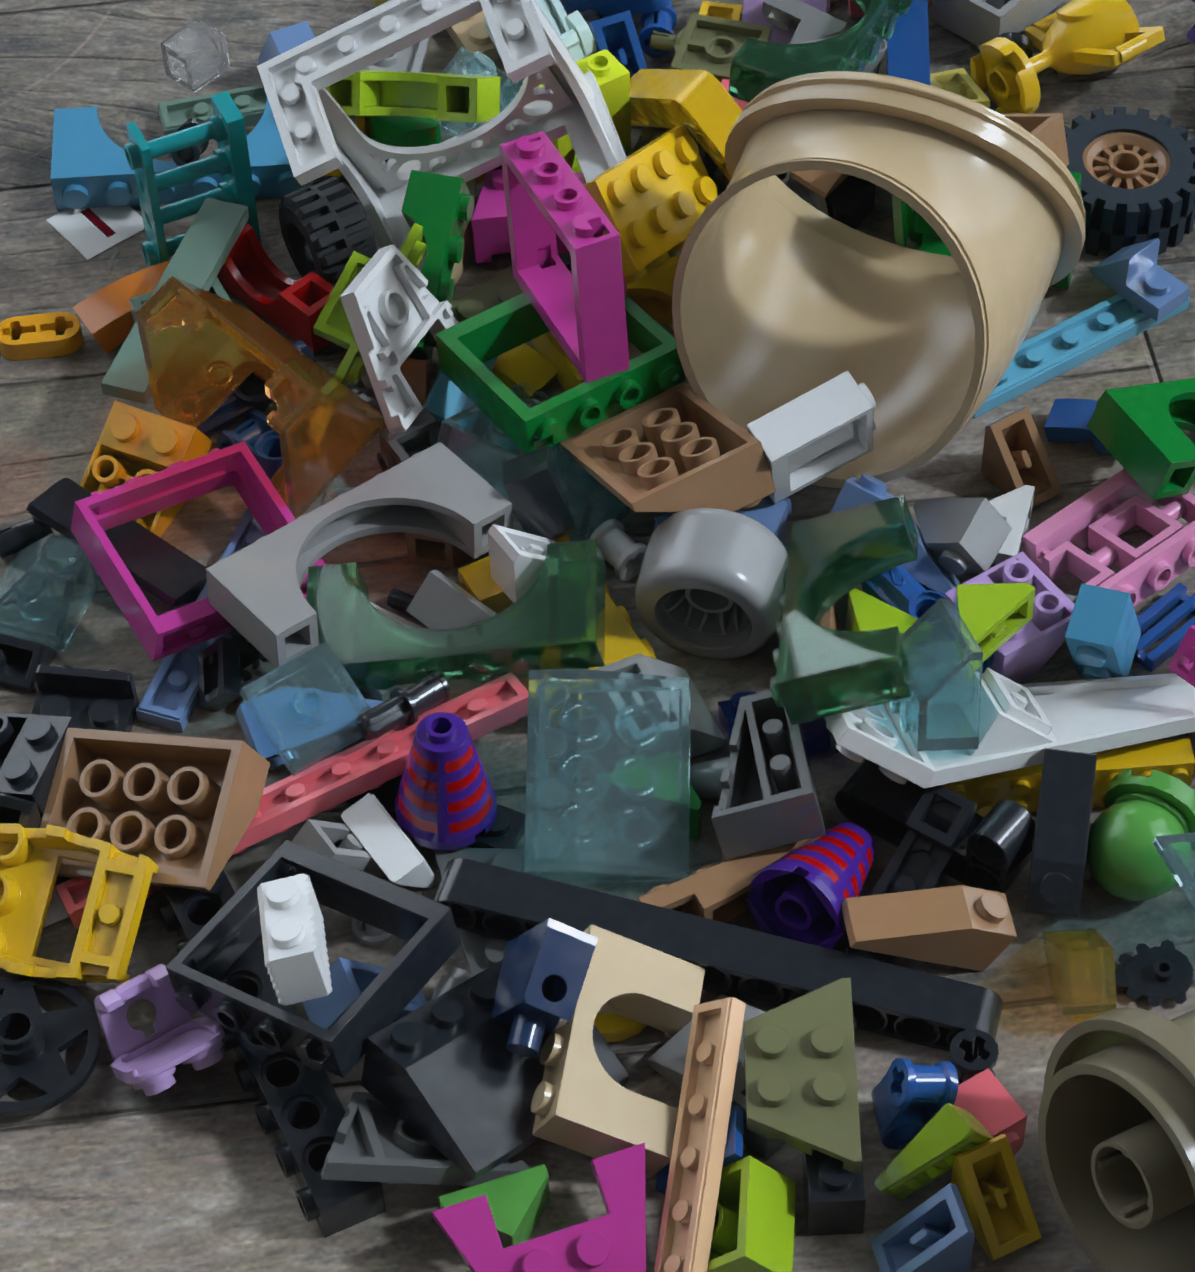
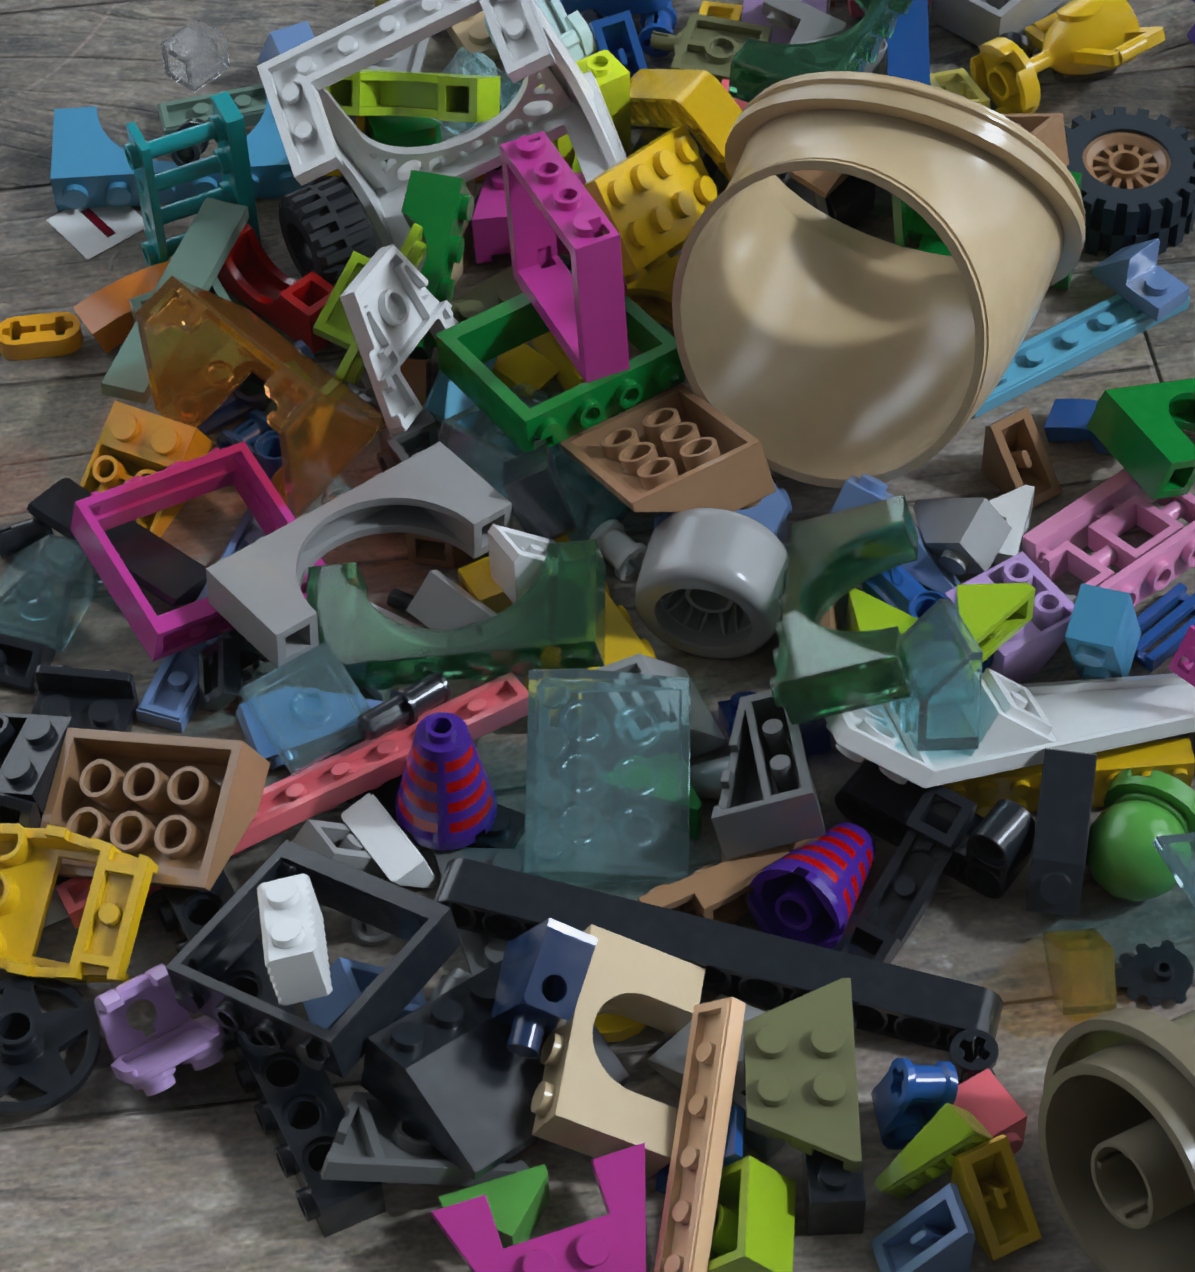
white window [747,371,876,504] -> none
medium nougat slope [842,885,1017,971] -> none

